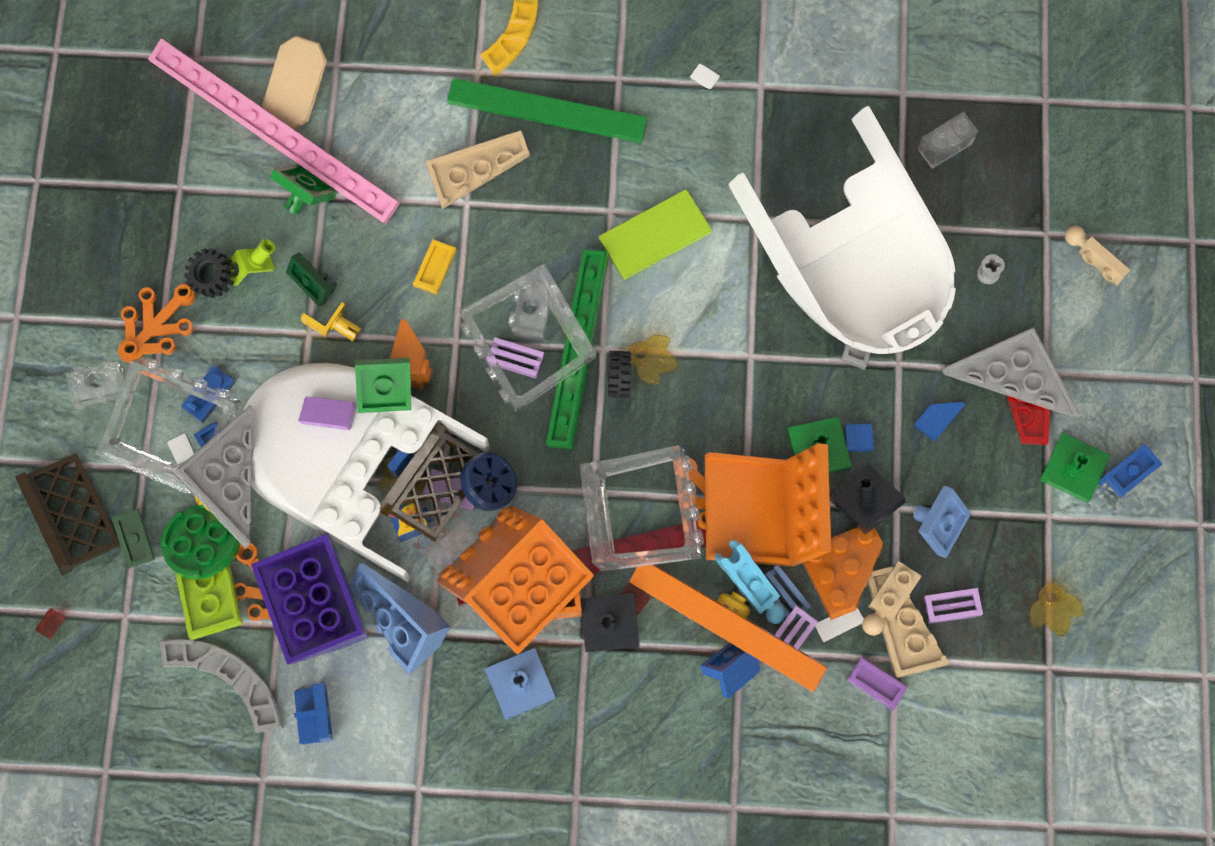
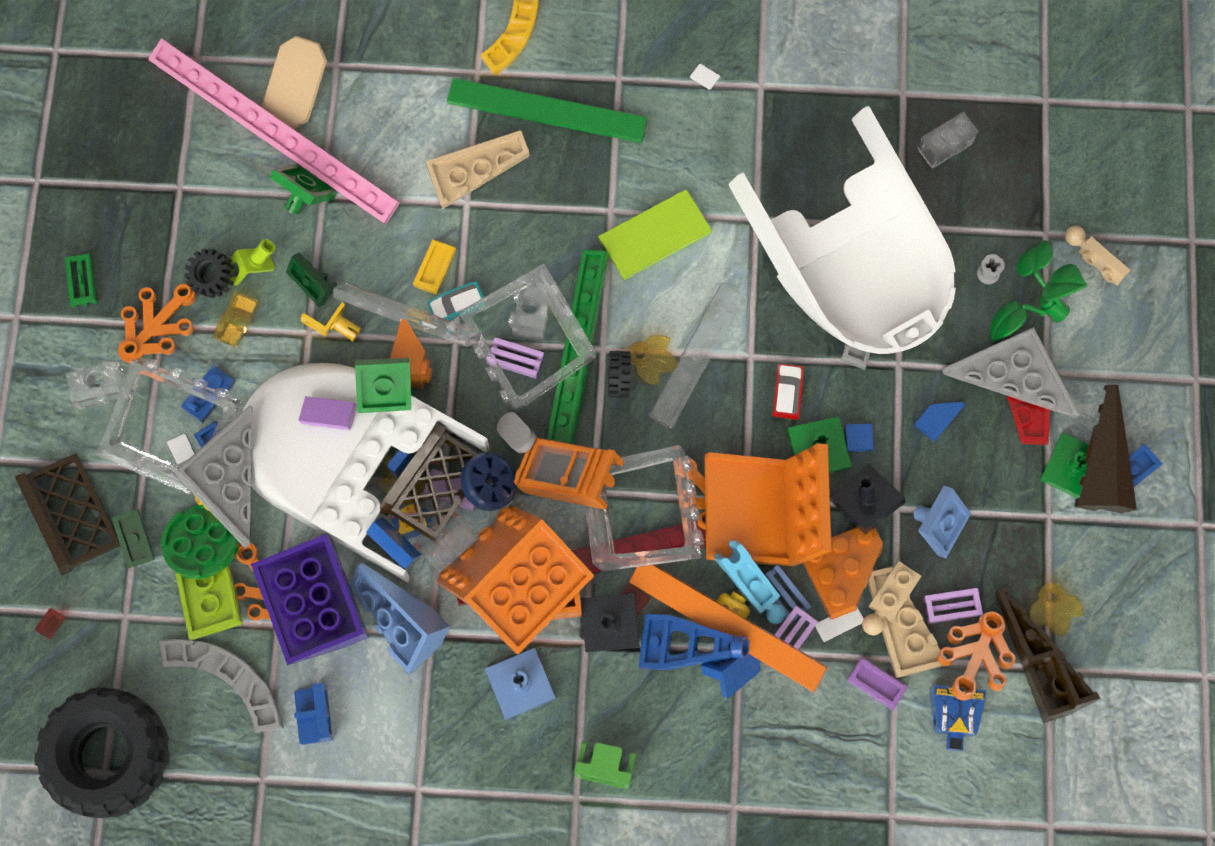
none -> black tyre [34,687,170,818]
none -> green tile [65,253,98,308]
none -> clear yellow slope [212,291,260,348]
none -> clear tile [332,283,482,347]
none -> blue slope [366,517,422,570]
none -> slope [427,281,487,326]
none -> light grey tile [497,412,536,453]
none -> orange door [514,437,624,510]
none -> bright green panel [574,741,636,789]
none -> blue plate [639,614,749,671]
none -> clear tile [648,284,744,429]
none -> slope [772,363,804,420]
none -> blue torso [930,685,986,751]
none -> orange plant [938,612,1016,700]
none -> green plant [990,240,1088,344]
none -> dark brown wedge [995,587,1100,723]
none -> dark brown wedge [1075,384,1137,514]

